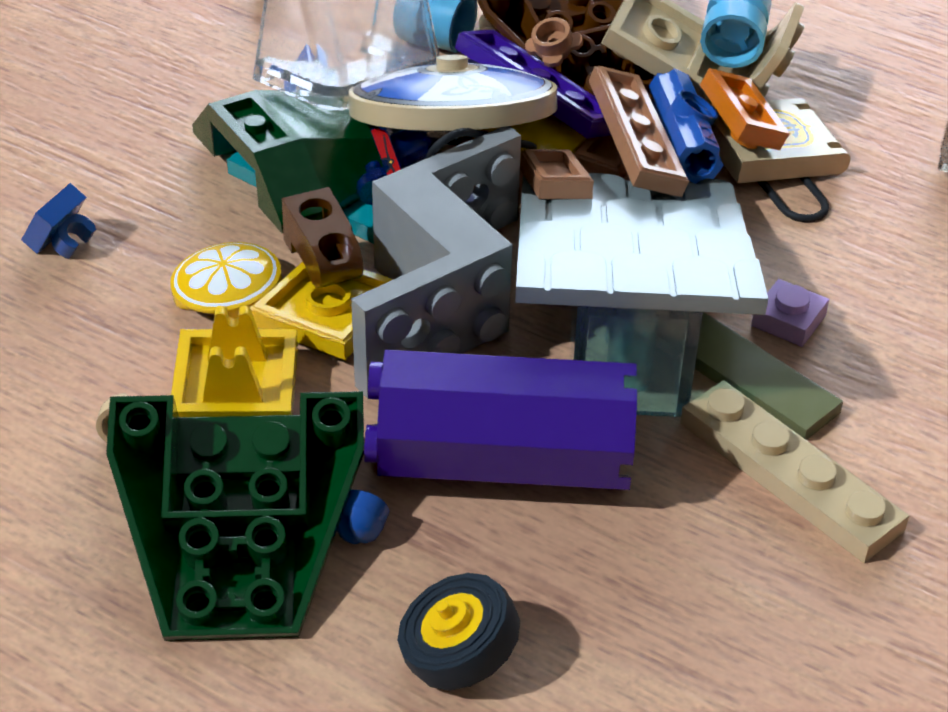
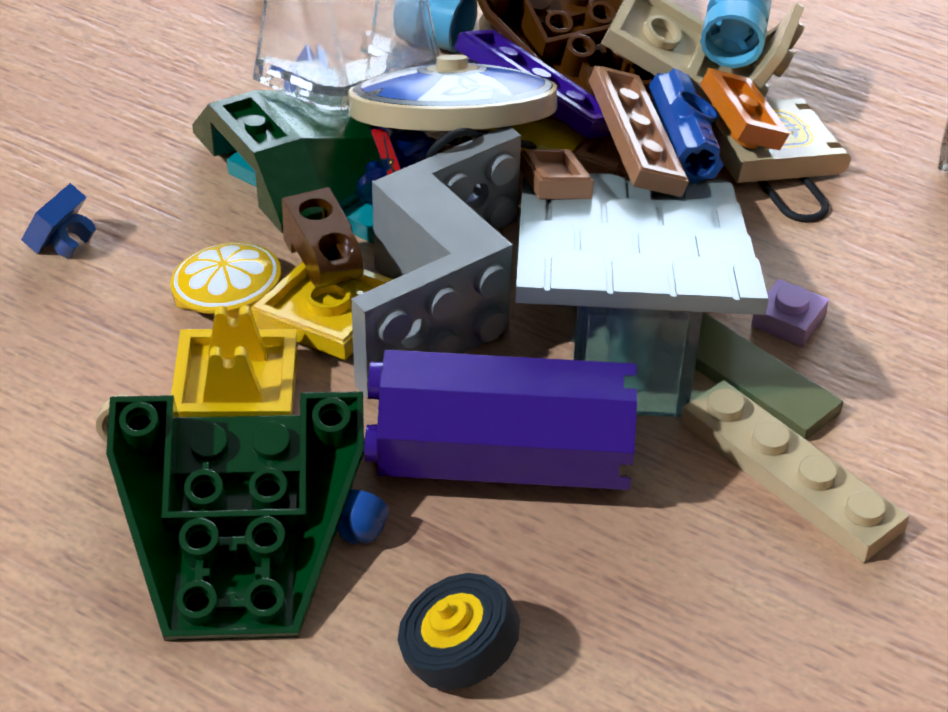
nougat plate [525,17,583,67] -> none

